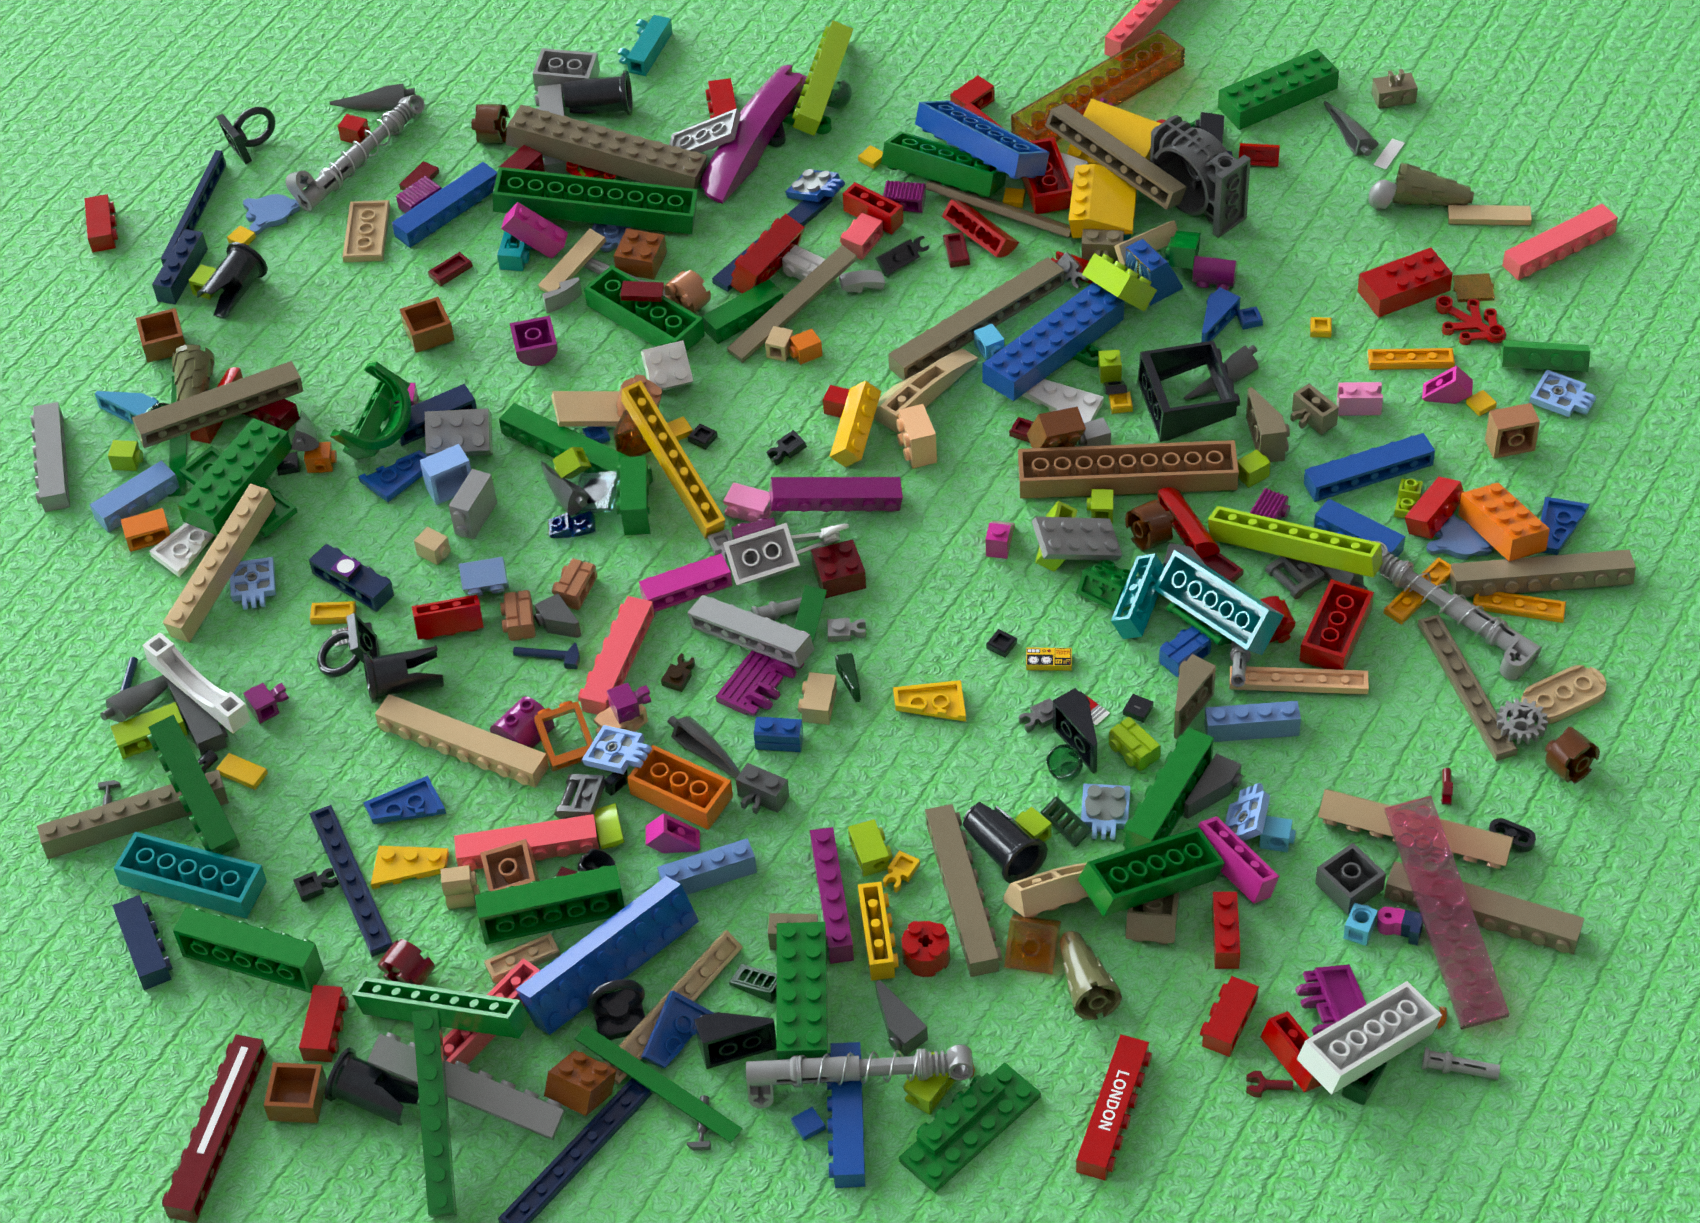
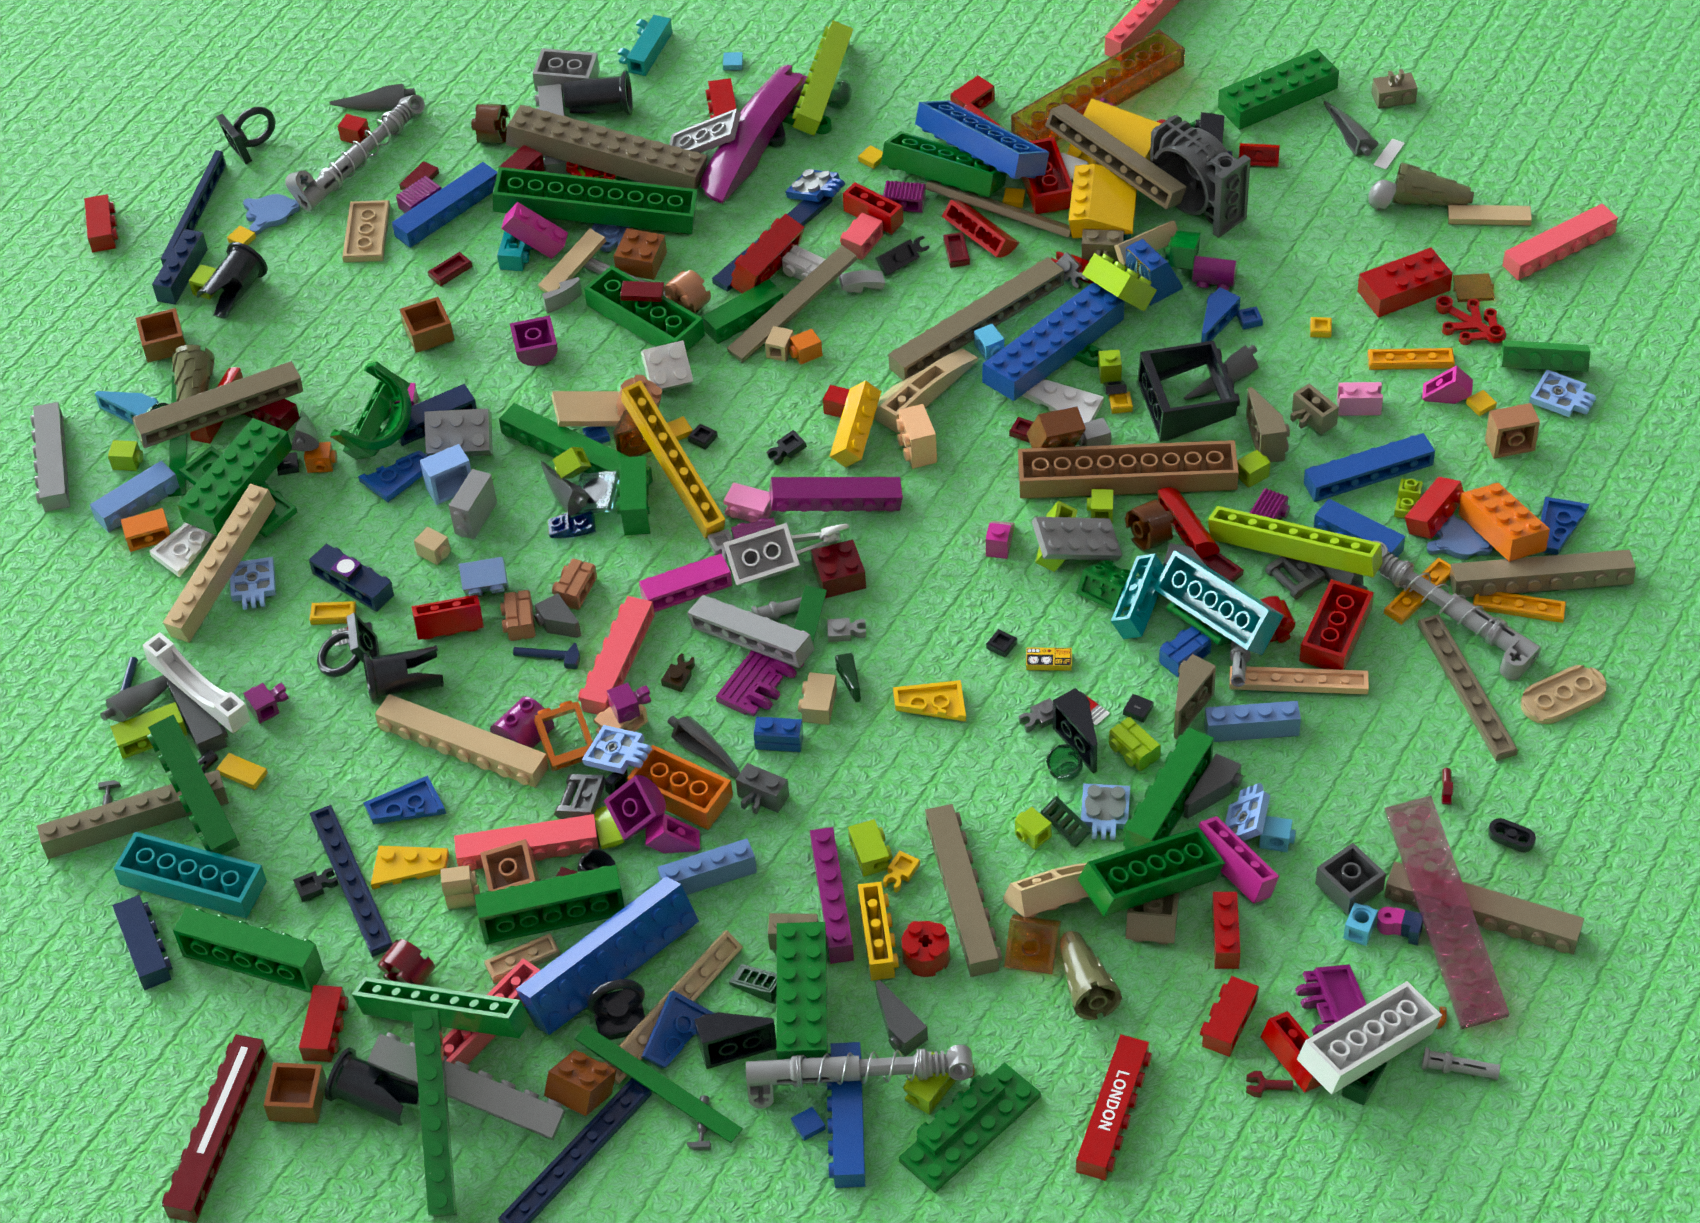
black piece [963,802,1048,883] -> none
tan brick [1318,789,1514,869] -> none
light grey gear [1496,698,1548,745] -> none
reddish brown brick [1545,727,1600,783] -> none
none -> magenta brick [604,775,666,840]
none -> medium azure tile [723,52,743,70]

